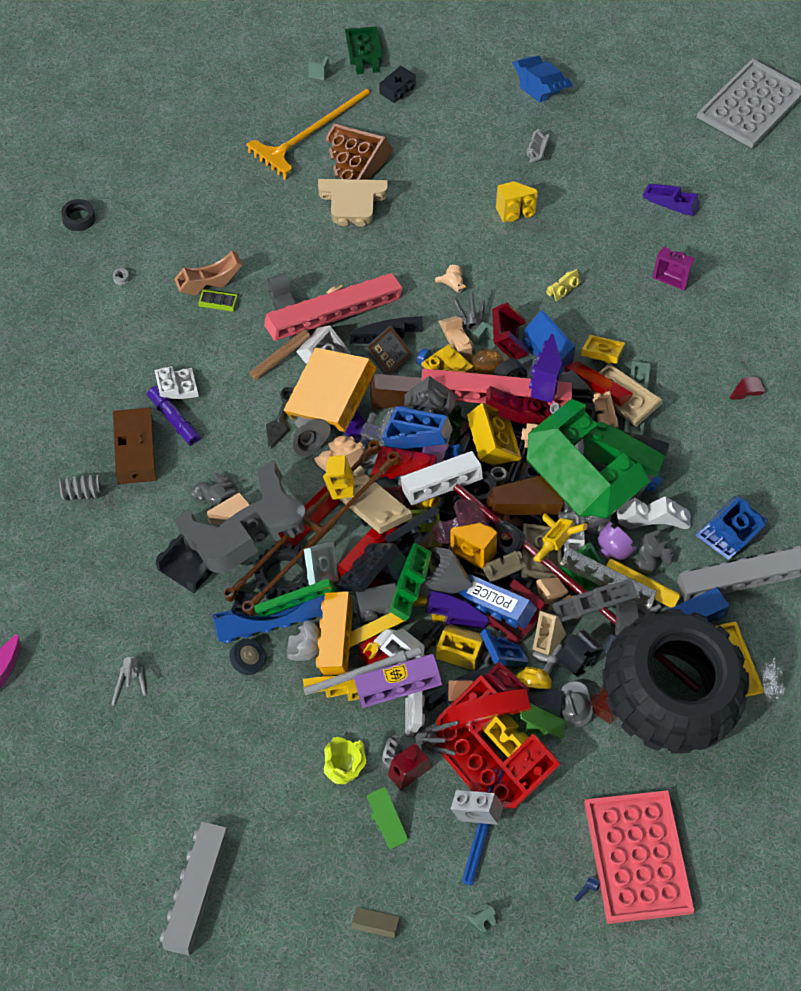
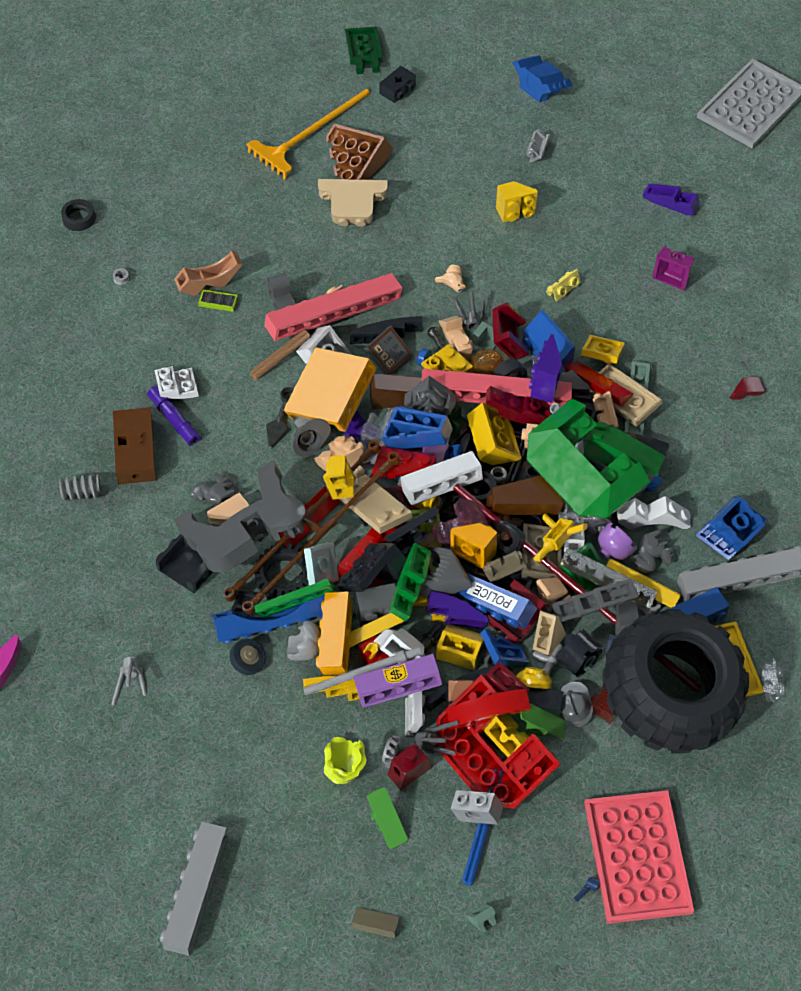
sand green panel [308,56,329,80] -> none
none -> pearl dark grey piece [427,327,444,350]

